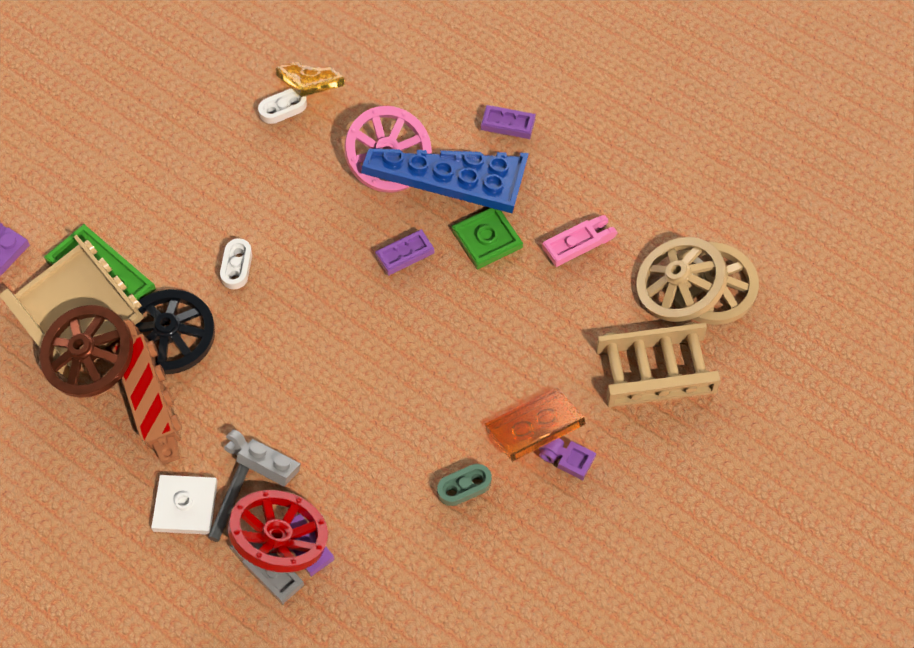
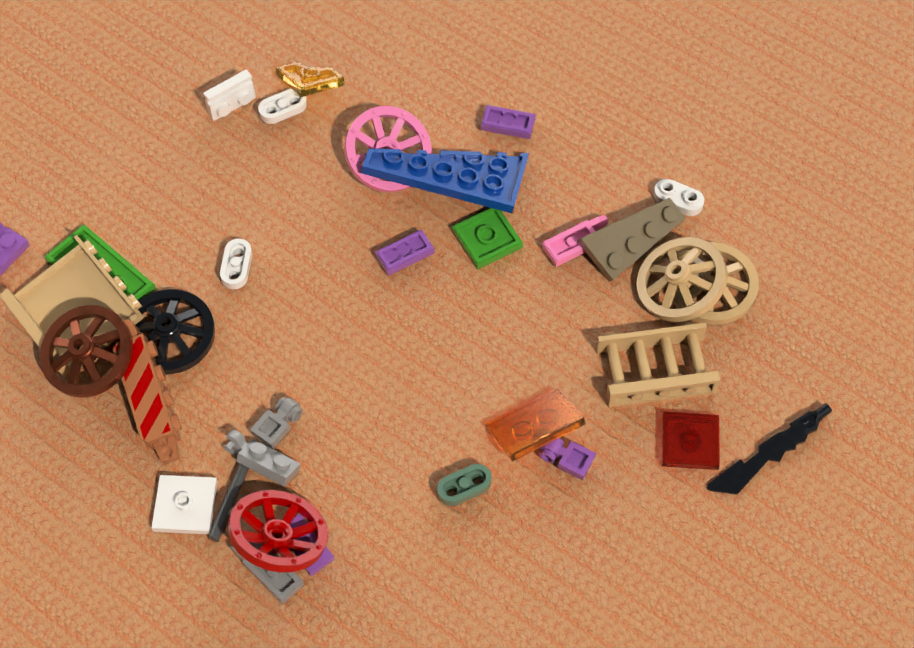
none -> white plate [203,69,256,121]
none -> light grey plate [250,397,303,449]
none -> dark tan wing [577,198,686,282]
none -> white plate [654,179,704,216]
none -> clear red plate [662,411,720,470]
none -> black sword [707,403,832,495]

